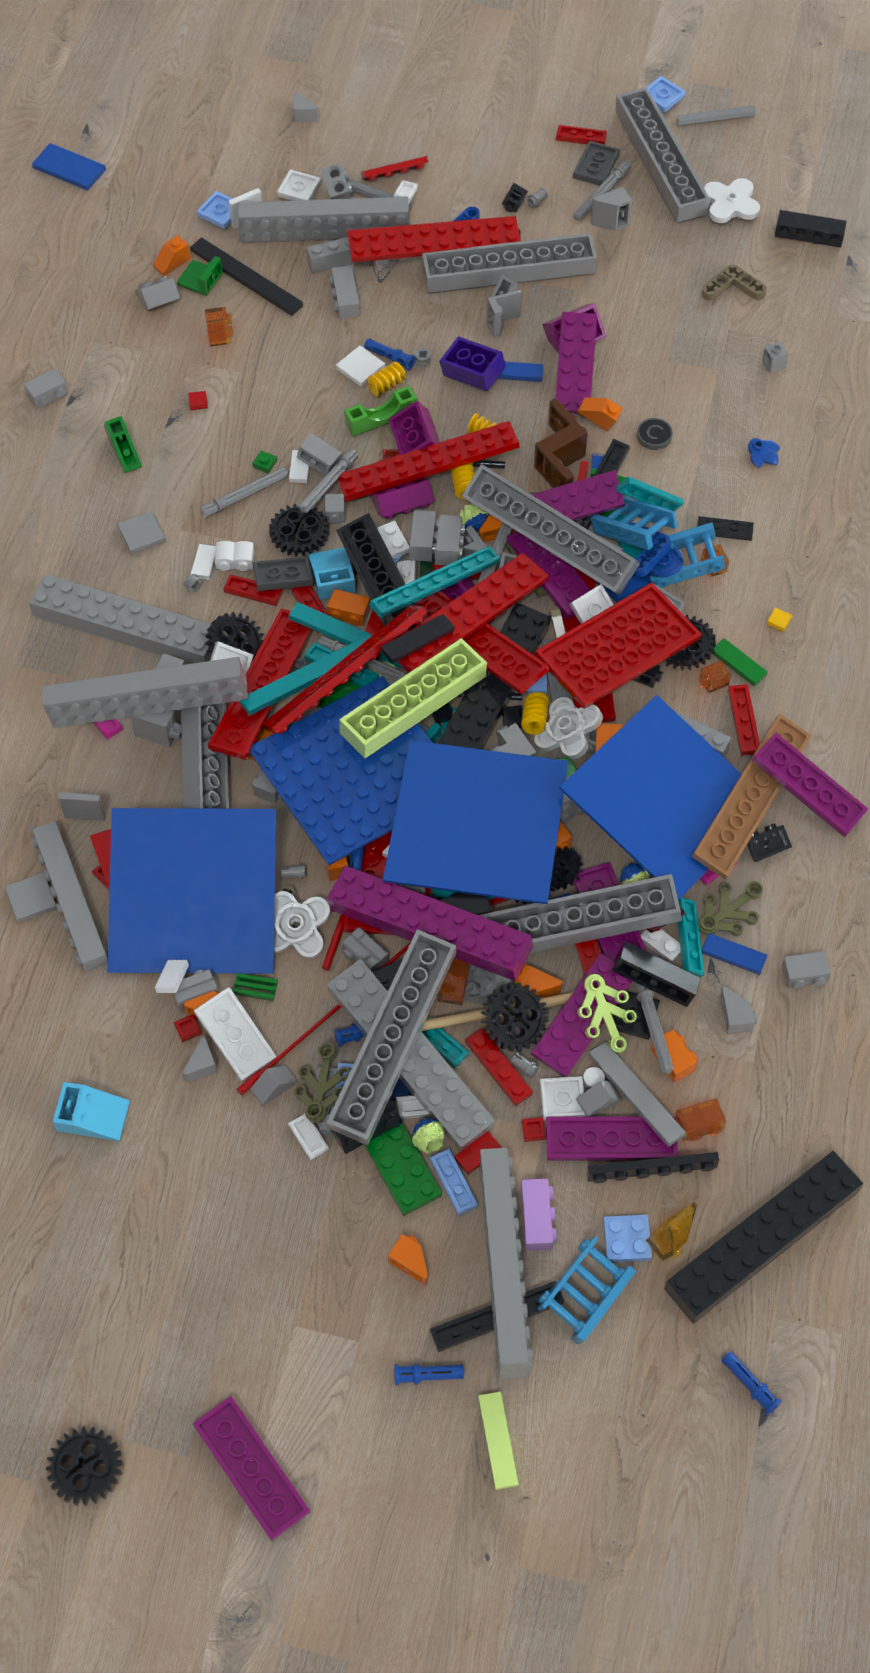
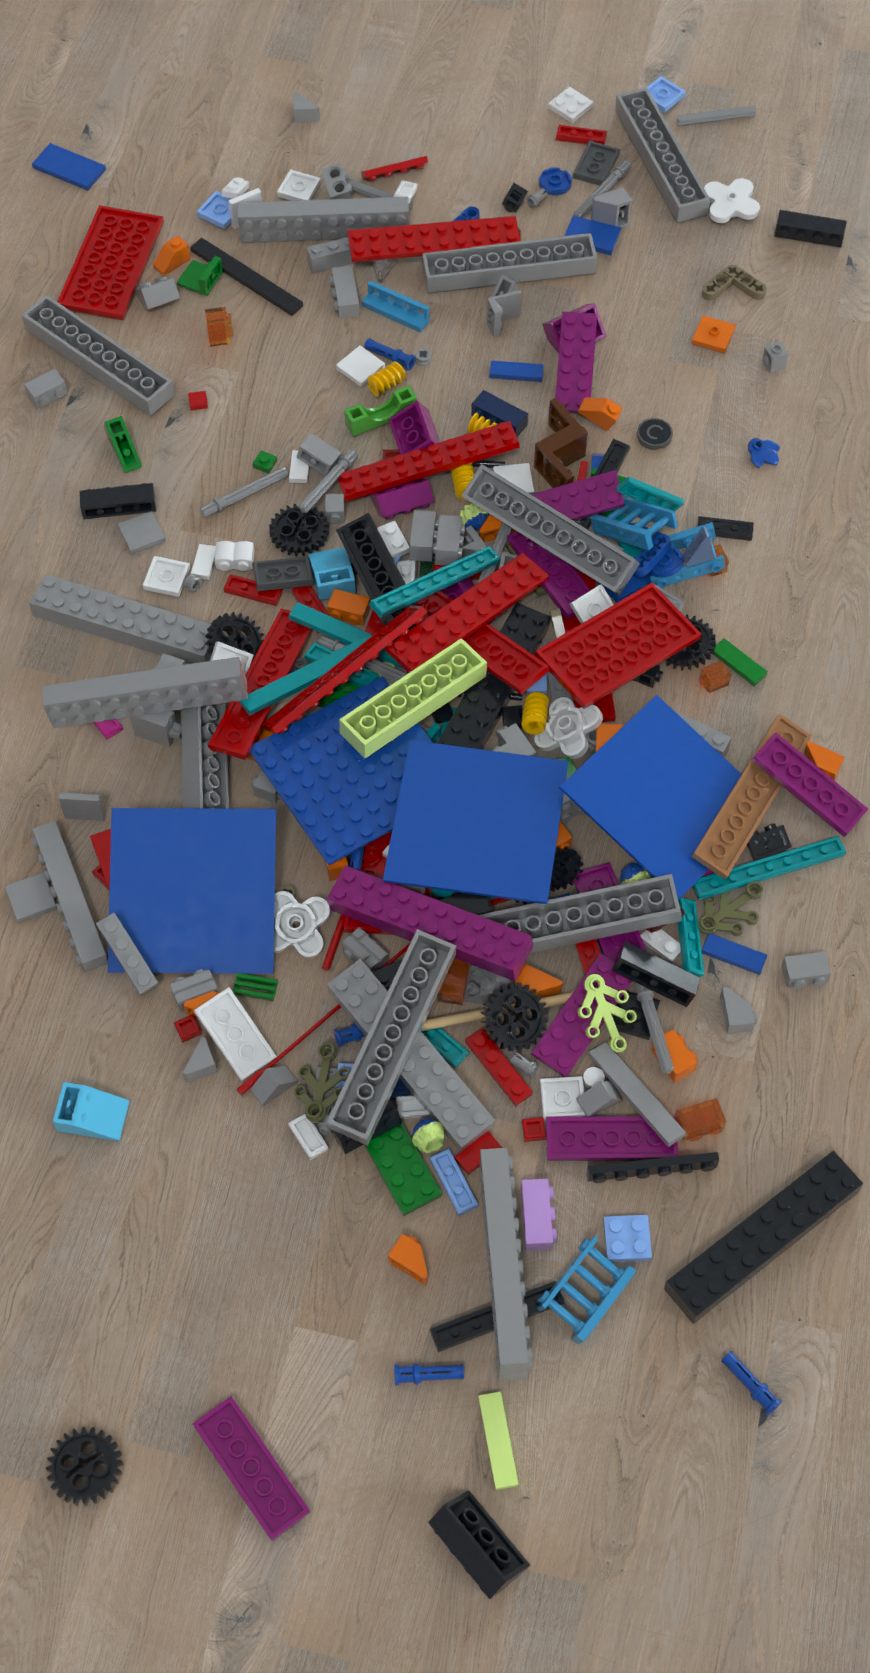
white tile [155,960,189,993] -> none
light grey pin [281,863,306,880] -> none
black tile [380,614,455,664] -> none
dark purple brick [439,336,506,391] -> none
clear yellow slope [646,1202,697,1261] -> none
red plate [728,684,760,756] -> none
yellow tile [767,607,792,632] -> none
none -> light grey brick [22,295,175,416]
none -> red plate [57,205,164,320]
none -> black brick [79,483,156,520]
none -> light grey brick [96,913,159,997]
none -> white plate [143,556,191,597]
none -> white plate [222,177,249,199]
none -> dark azure fence [362,280,430,333]
none -> black slope [428,1490,530,1599]
none -> dark blue brick [471,390,528,437]
none -> white tile [493,463,534,493]
none -> blue tile [539,167,572,196]
none -> white plate [548,86,594,124]
none -> blue tile [564,216,621,255]
none -> sand blue slope [682,526,715,567]
none -> orange plate [692,315,736,353]
none -> teal tile [692,836,847,901]
none -> orange slope [804,741,845,781]

